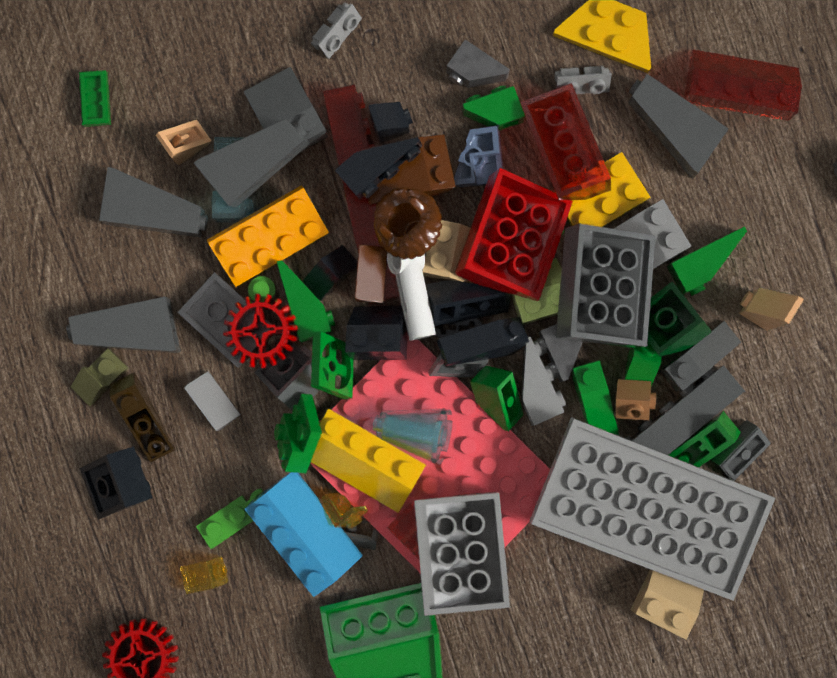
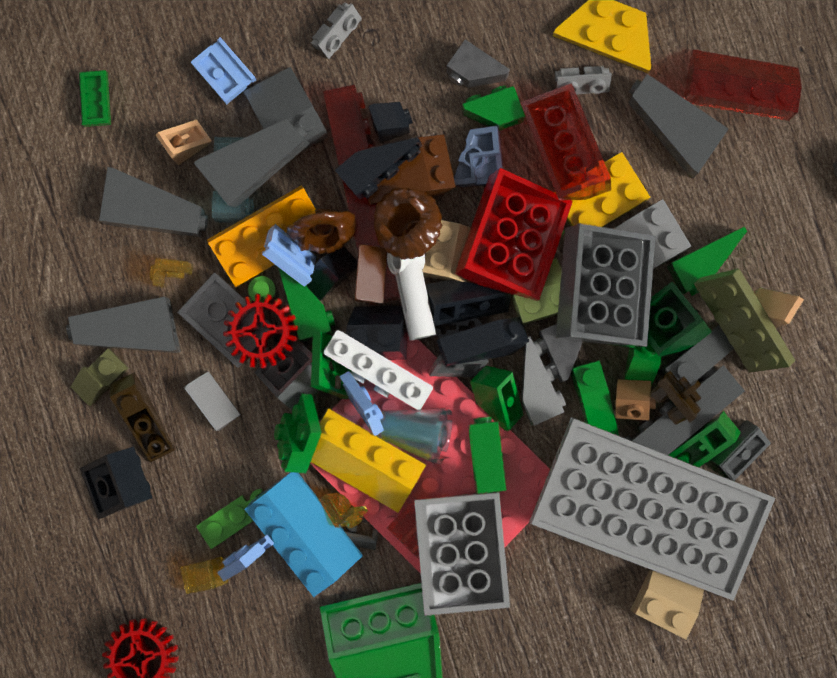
none -> clear yellow bracket [150,258,193,288]
none -> light blue plate [191,37,256,105]
none -> light blue plate [217,535,274,581]
none -> light blue plate [262,224,316,286]
none -> reddish brown piece [287,208,357,254]
none -> white bracket [324,330,433,410]
none -> light blue plate [339,371,384,436]
none -> green window [468,417,506,494]
none -> dark brown hips [650,370,701,425]
none -> olive plate [694,268,795,373]

